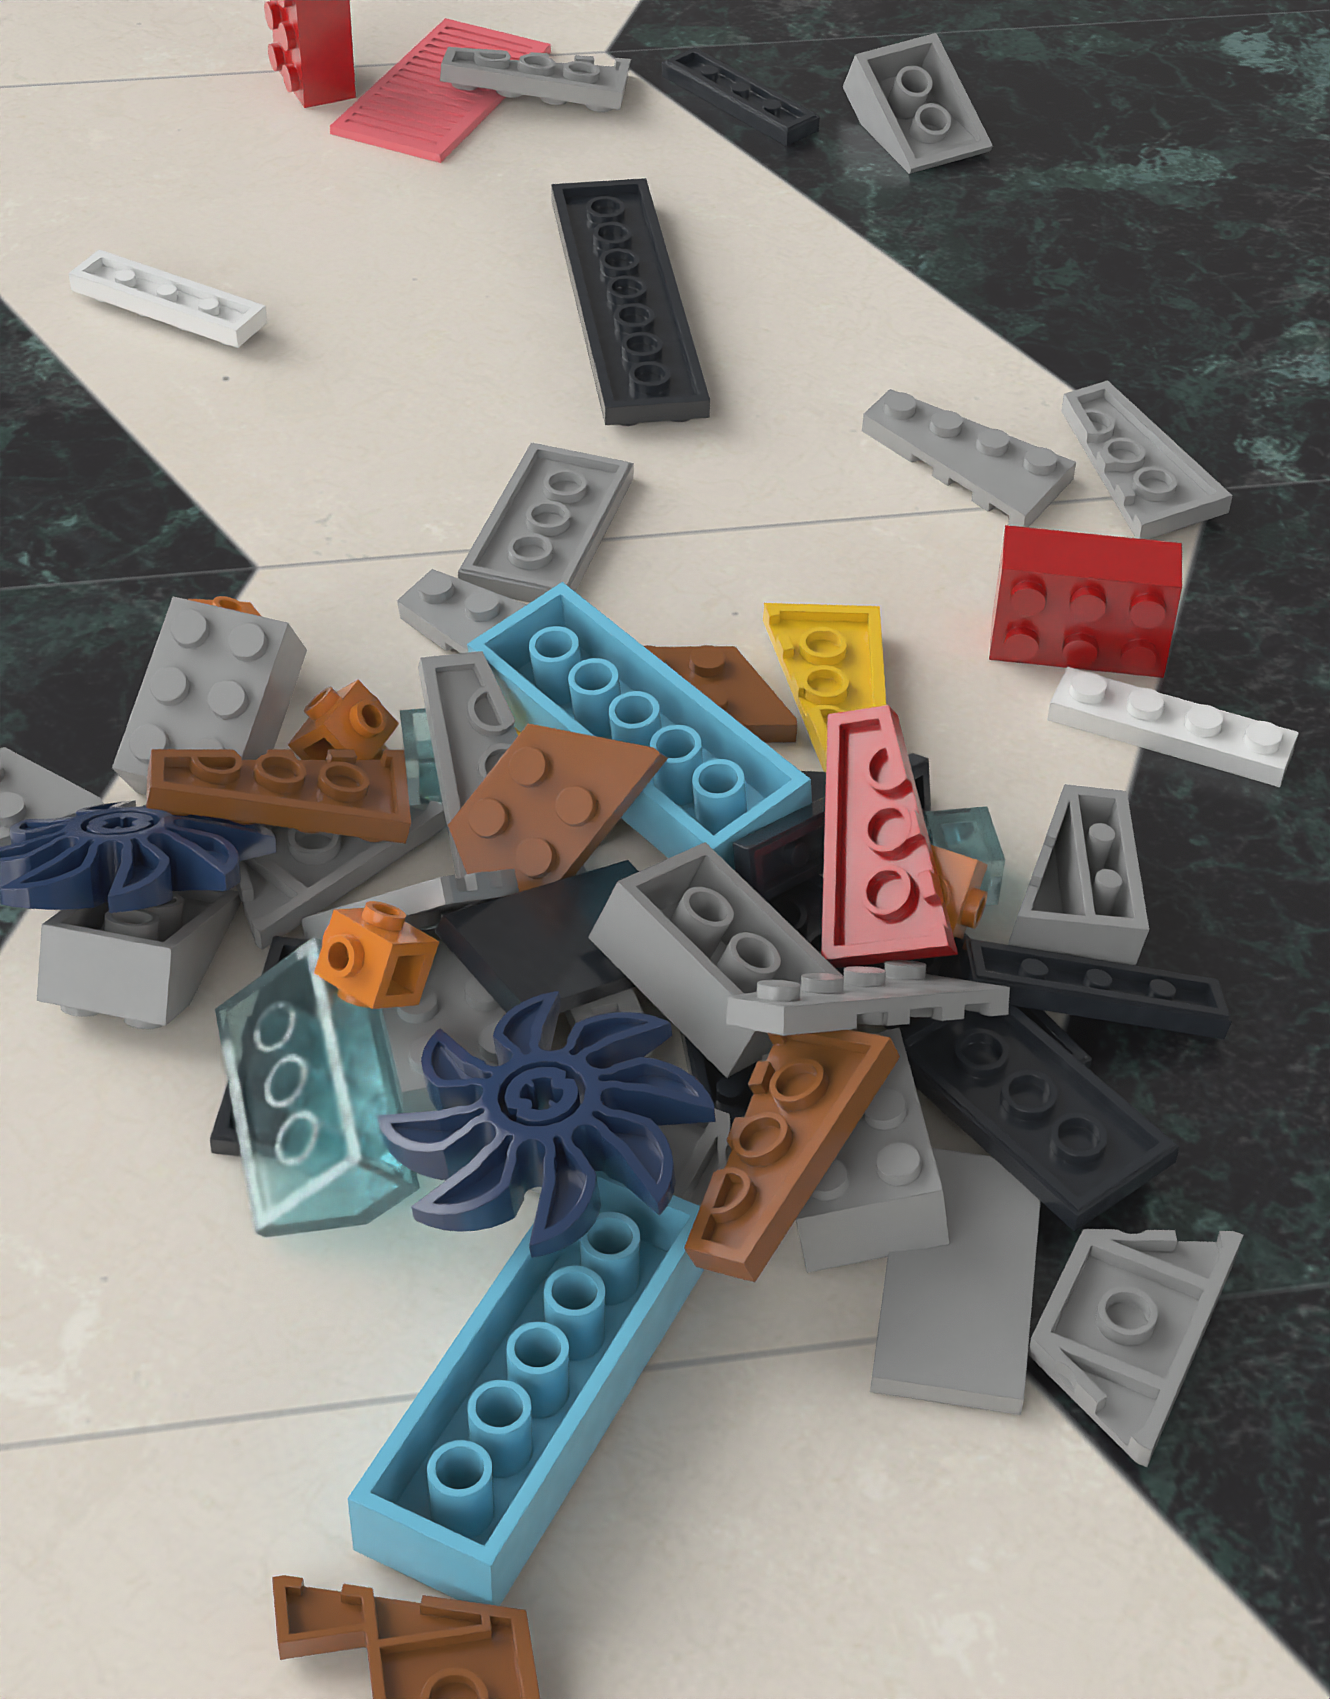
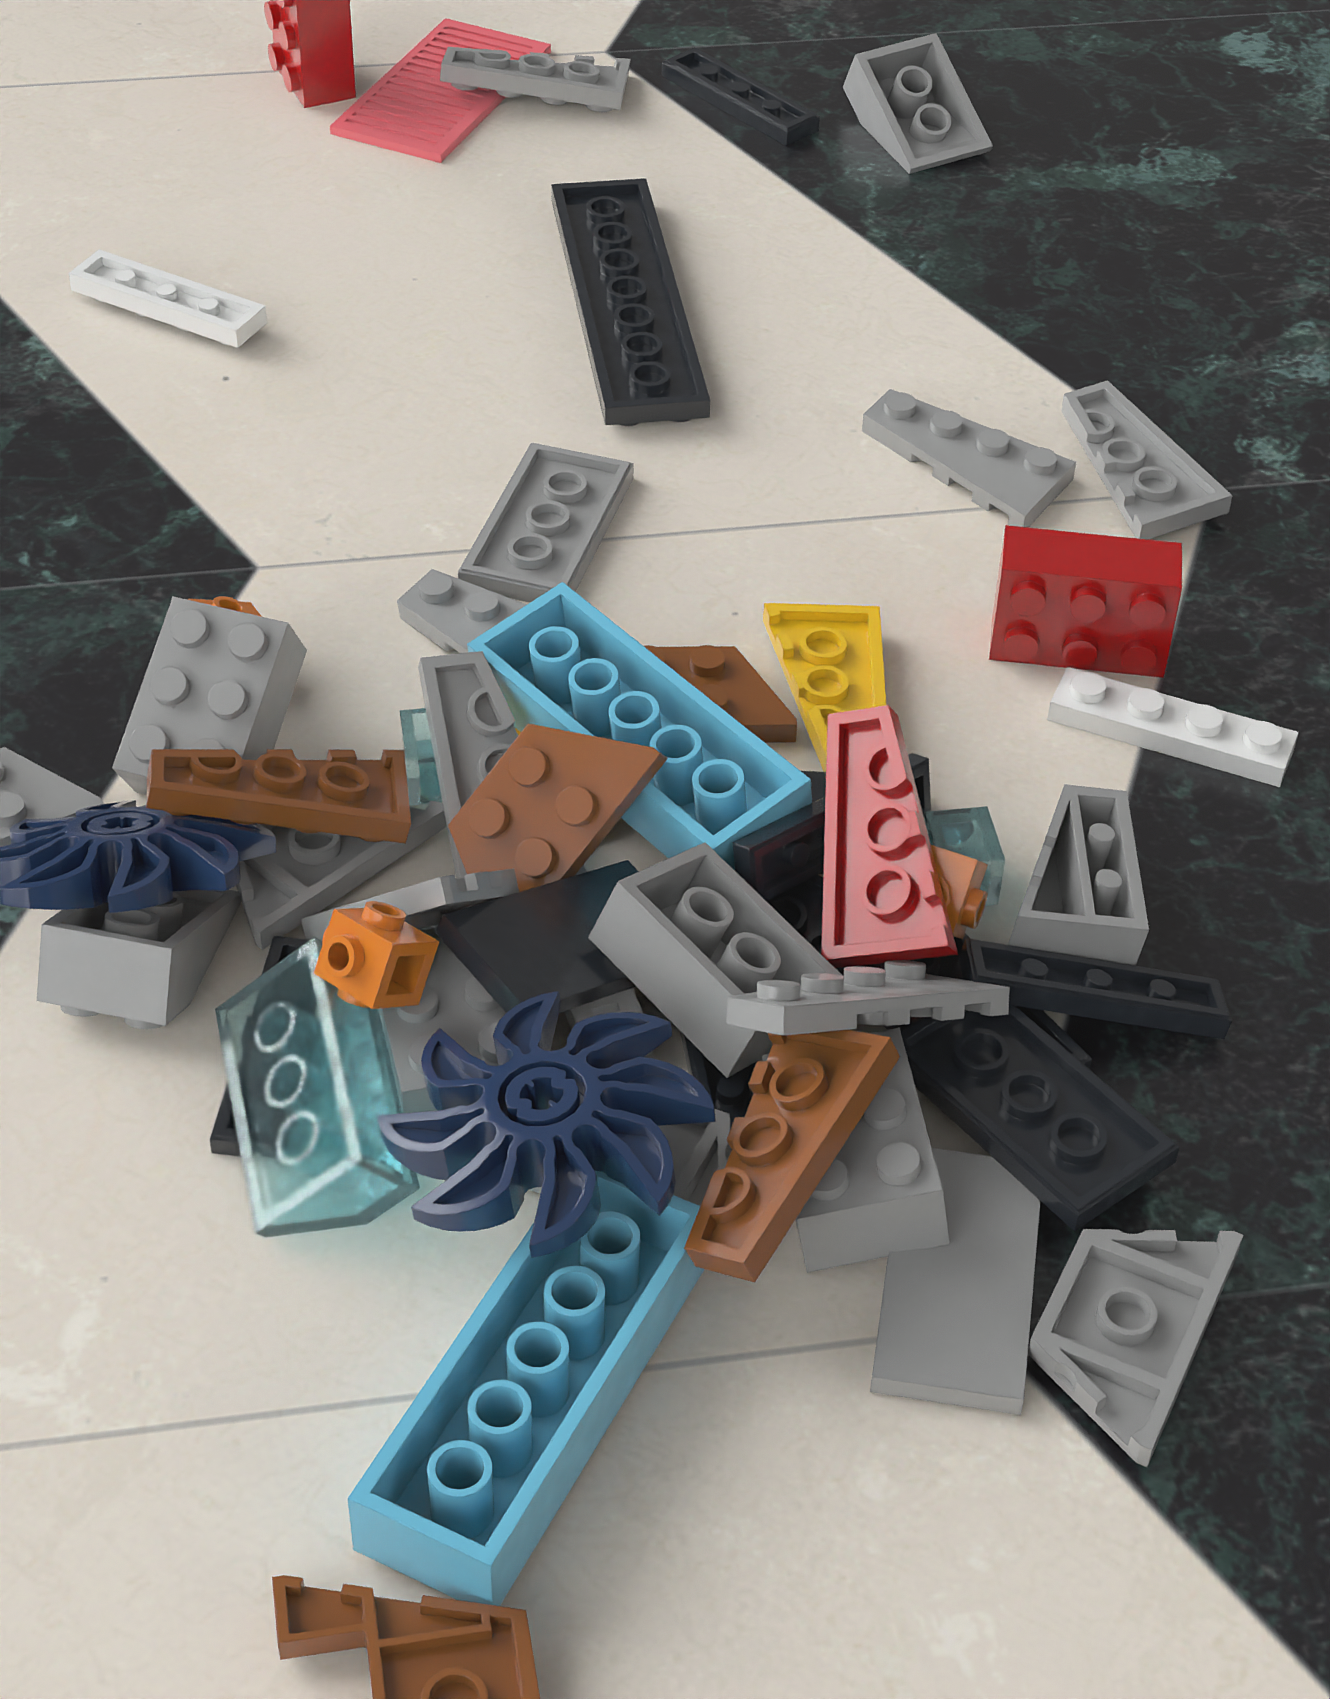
orange brick [288,679,399,760] -> none

